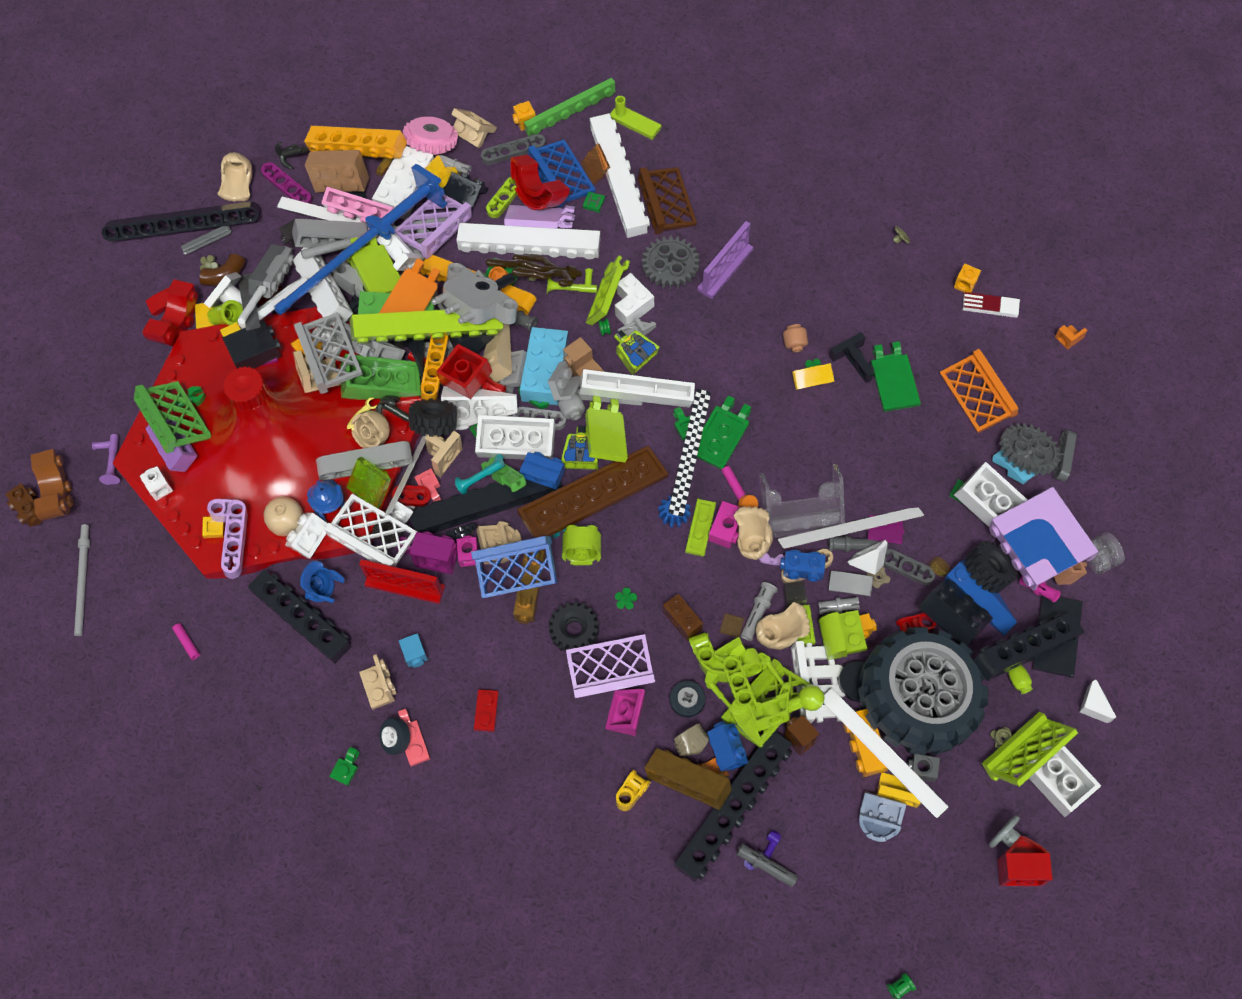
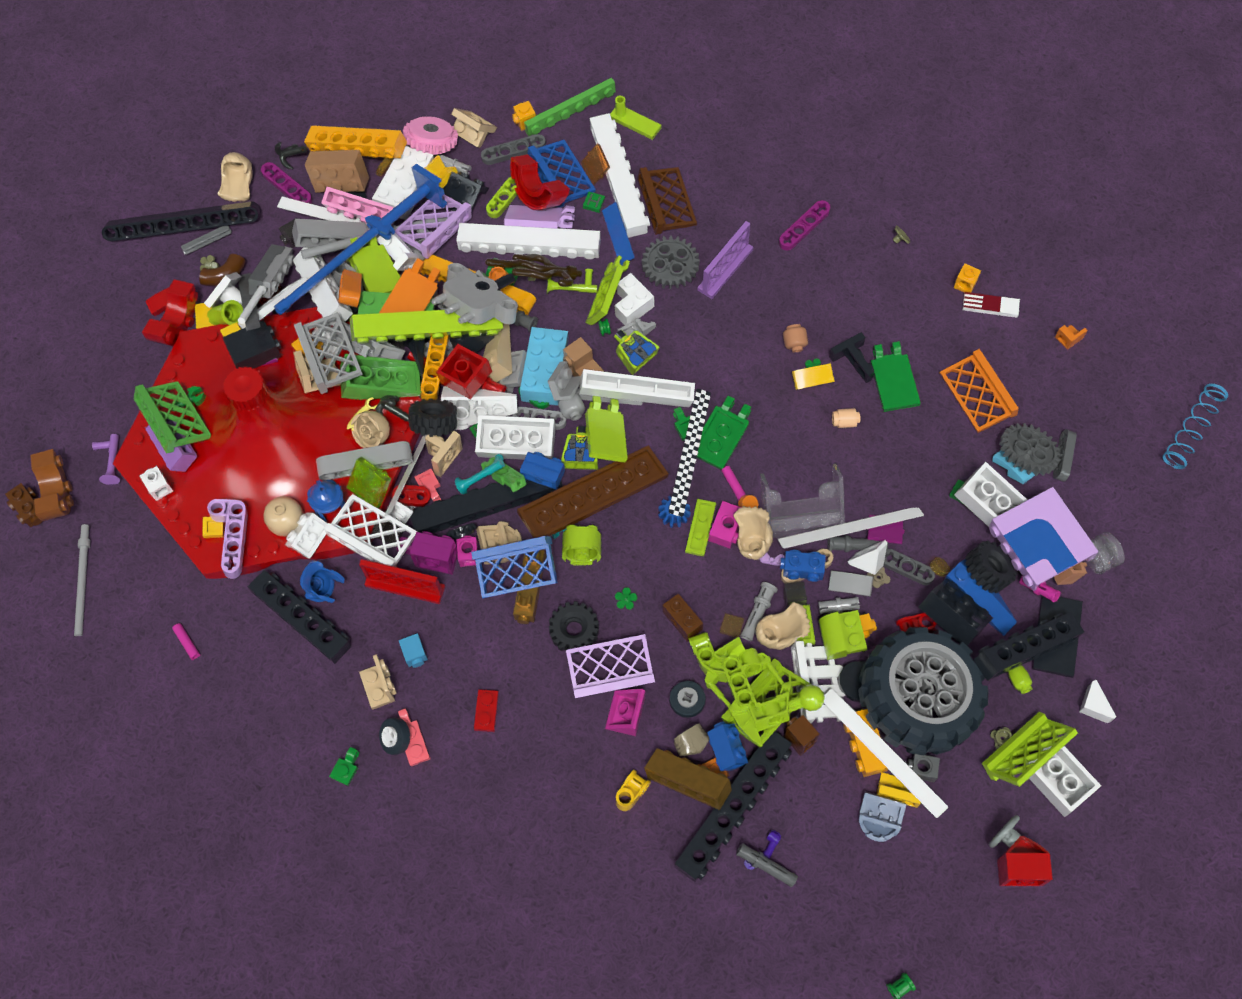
none -> orange beam [338,269,362,308]
none -> blue sticker [602,202,635,266]
none -> magenta beam [779,200,830,250]
none -> light nougat brick [832,408,860,428]
none -> dark azure piece [1163,384,1228,469]

